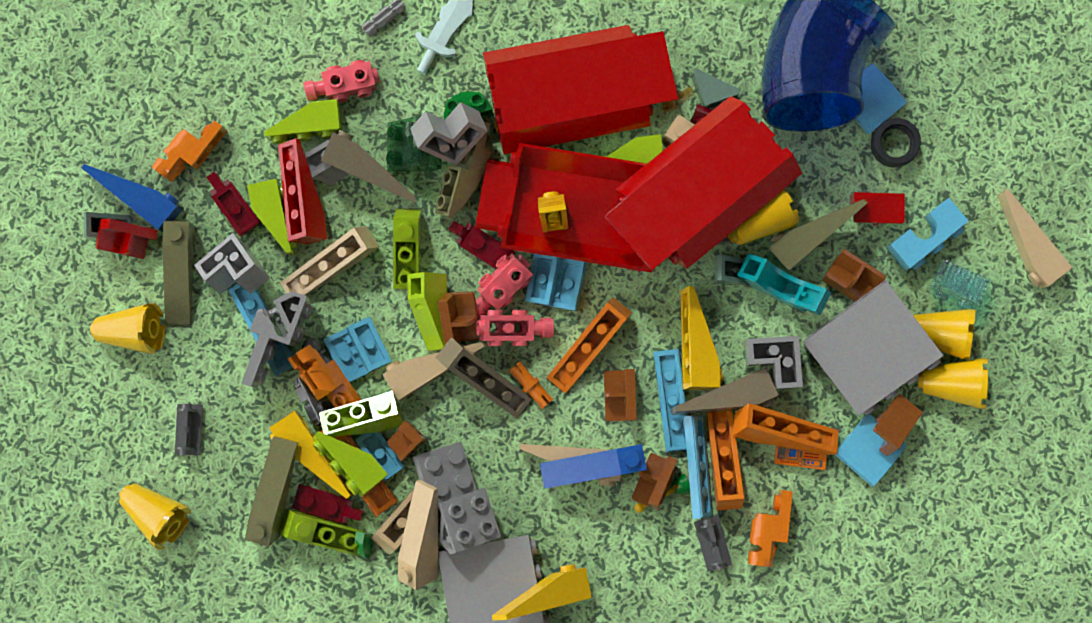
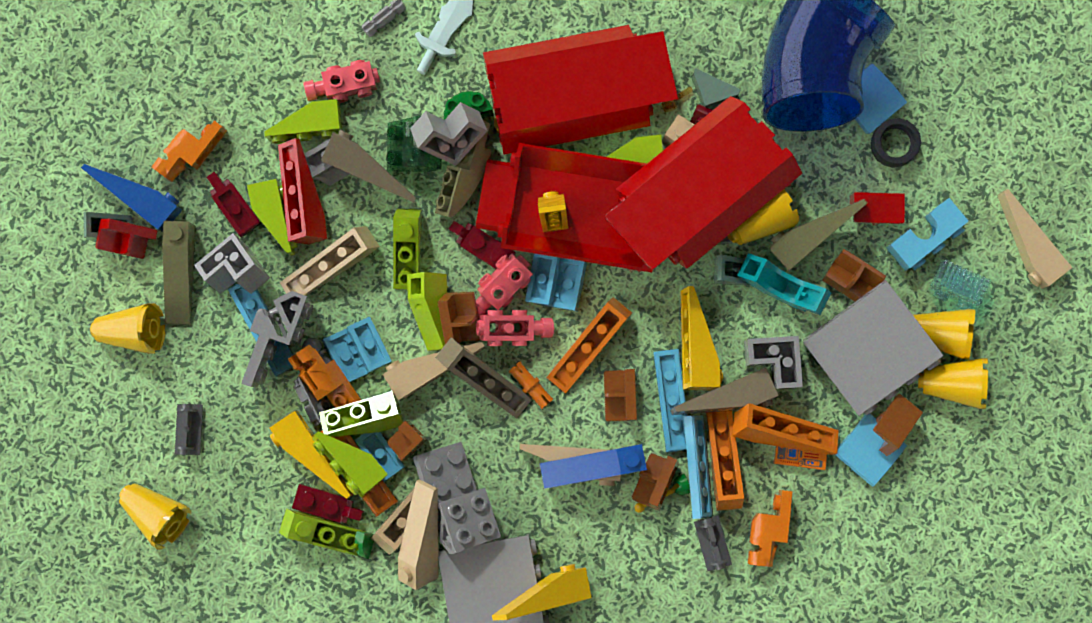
olive slope [245,436,299,547] -> none

